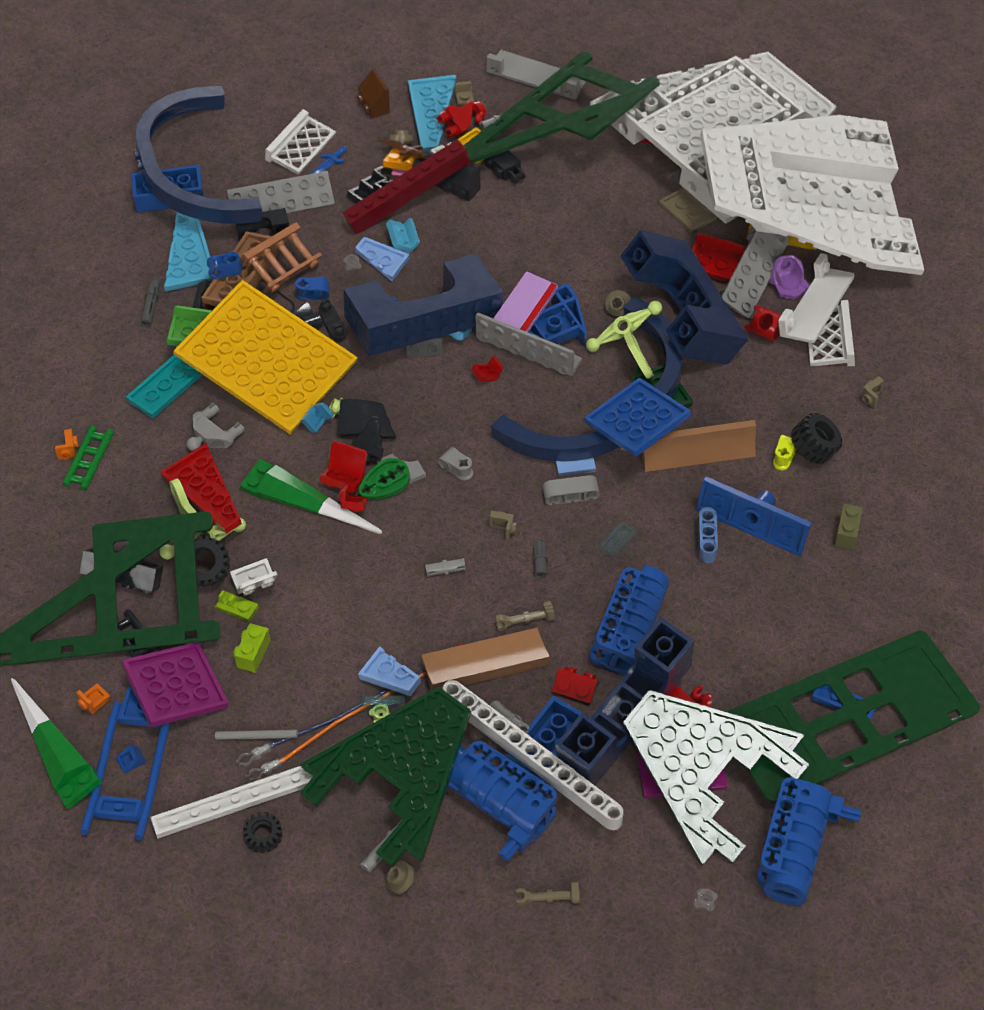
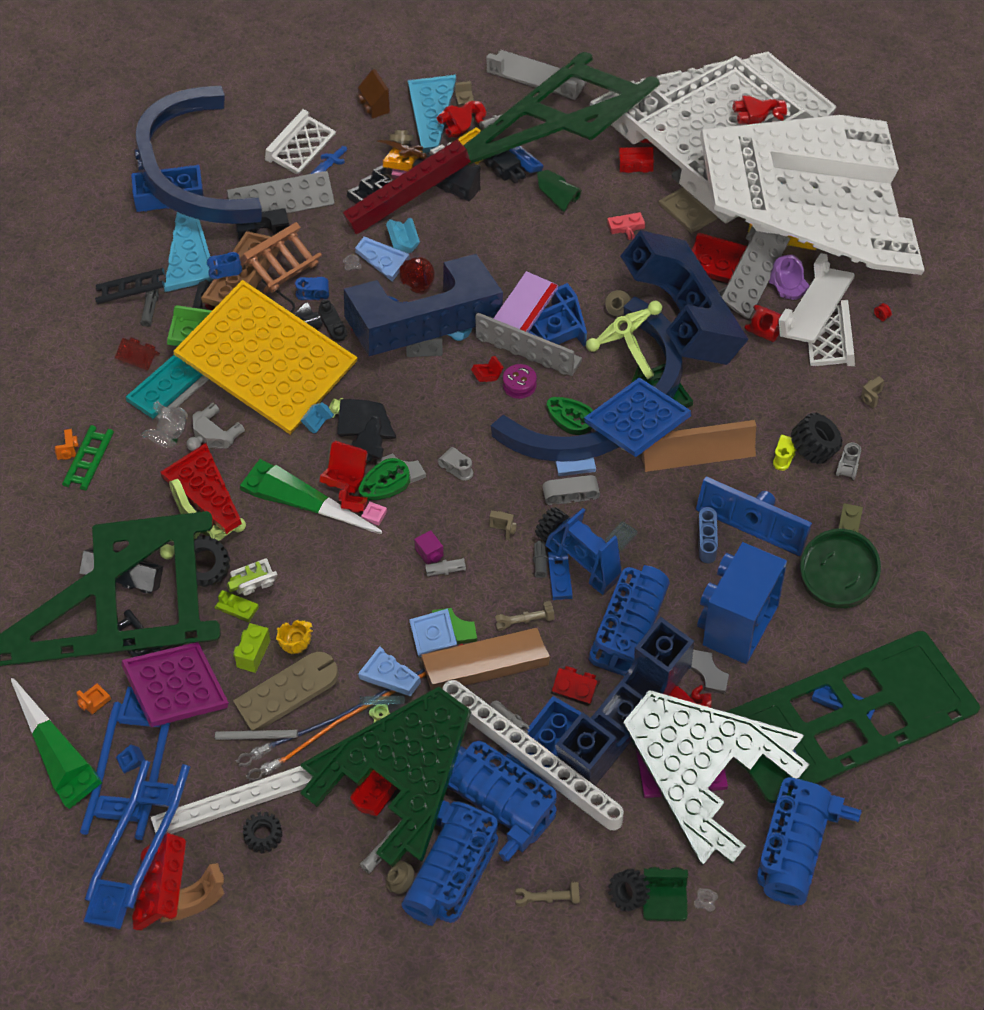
none -> blue plate [84,760,190,929]
none -> black bar [95,268,165,304]
none -> clear red bracket [114,337,160,371]
none -> red bracket [132,833,186,930]
none -> clear hair [141,400,188,448]
none -> light grey bar [156,375,209,423]
none -> medium nougat arch [160,864,224,922]
none -> lime plate [227,562,267,593]
none -> dark tan plate [233,652,339,731]
none -> yellow hair [276,620,313,654]
none -> red bracket [350,770,397,816]
none -> bright pink tile [361,502,387,526]
none -> clear red cylinder [399,256,435,293]
none -> blue piece [401,800,498,926]
none -> light blue tile [409,609,458,657]
none -> magenta brick [414,530,444,564]
none -> bright green tile [432,608,477,644]
none -> magenta head [503,364,537,399]
none -> blue plate [509,146,544,173]
none -> black tyre [535,507,570,542]
none -> dark green panel [537,170,582,212]
none -> blue wedge [545,508,622,595]
none -> green piece [547,397,593,435]
none -> blue plate [548,552,572,600]
none -> coral plate [607,212,645,240]
none -> black tyre [608,868,650,911]
none -> red brick [619,147,654,173]
none -> dark green bracket [643,867,688,921]
none -> light grey tile [689,650,729,694]
none -> blue brick [697,542,787,664]
none -> red hips [732,96,787,125]
none -> dark green brick [800,529,881,609]
none -> light grey piece [836,442,861,480]
none -> red bush [874,303,892,321]

